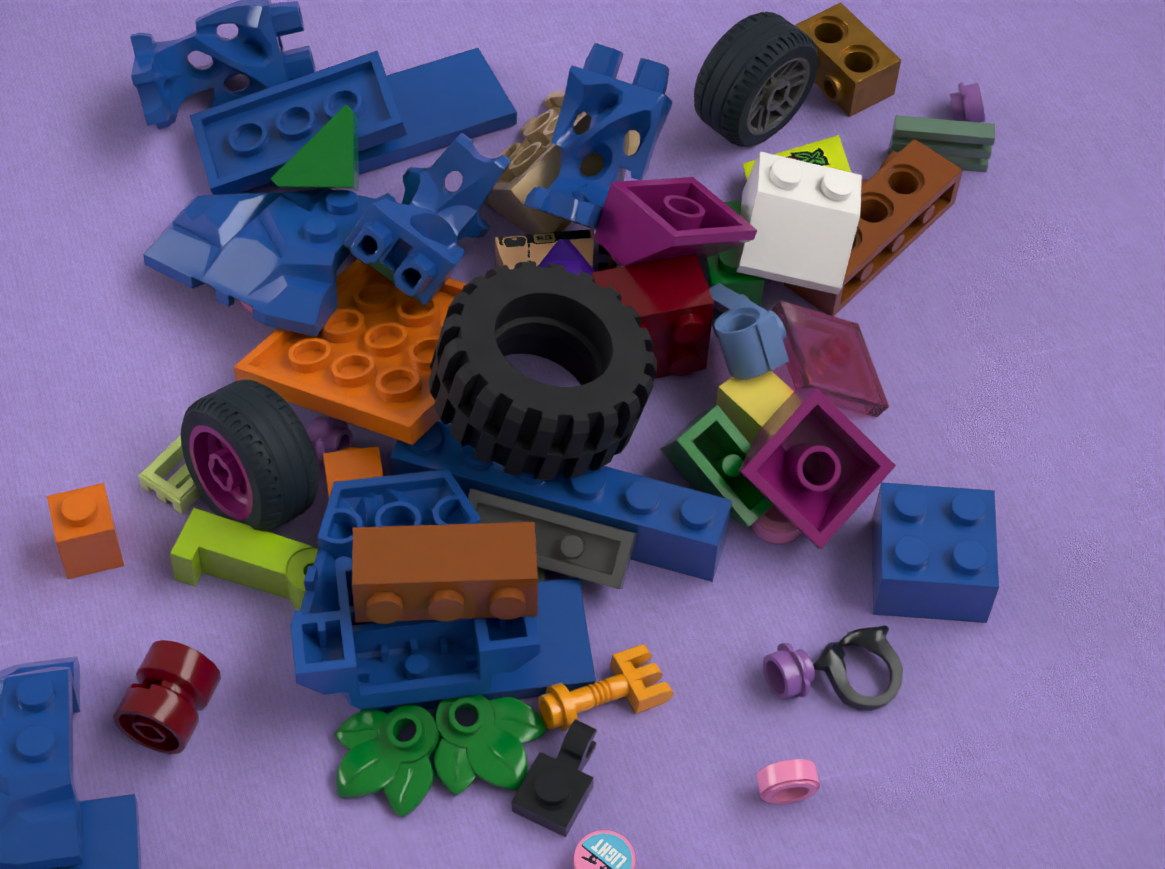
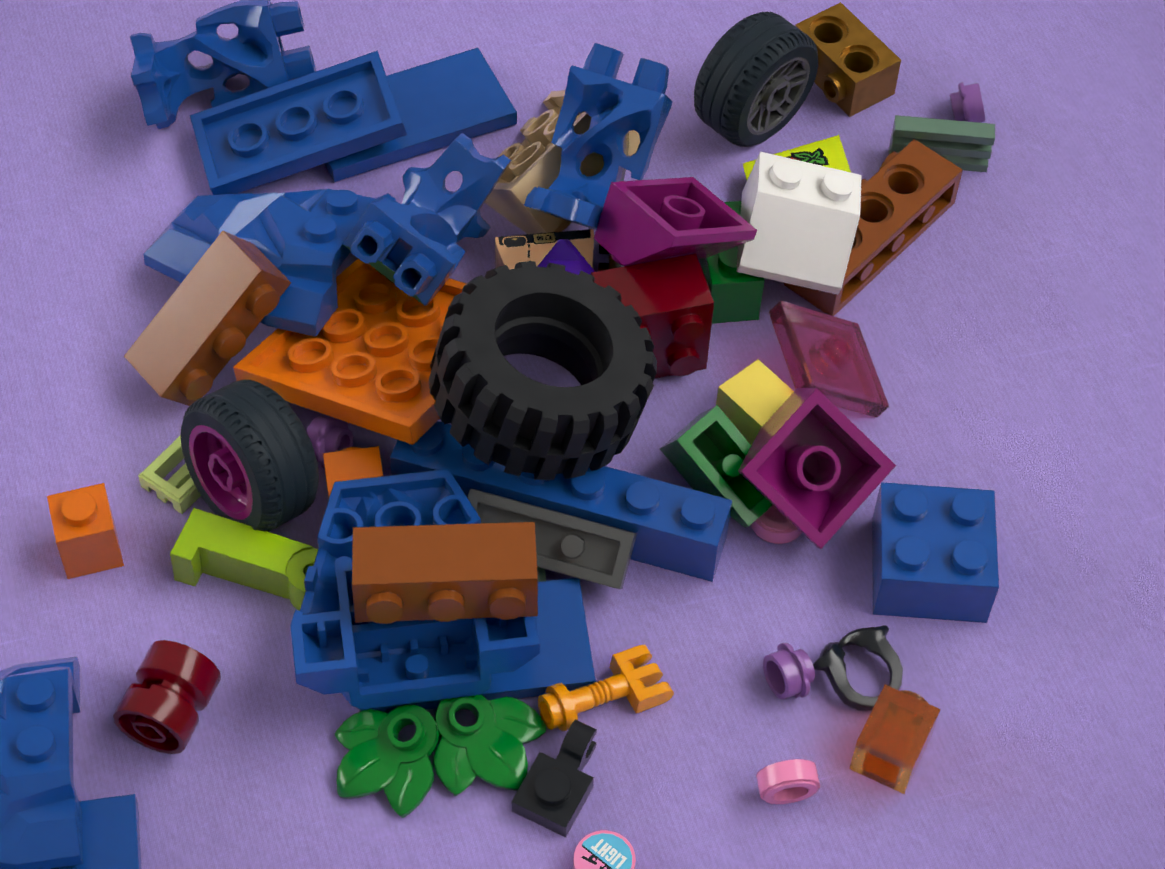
green slope [270,104,359,191] -> none
medium blue plate [709,283,789,379] -> none
none -> brick [124,231,291,406]
none -> clear orange brick [849,684,941,794]

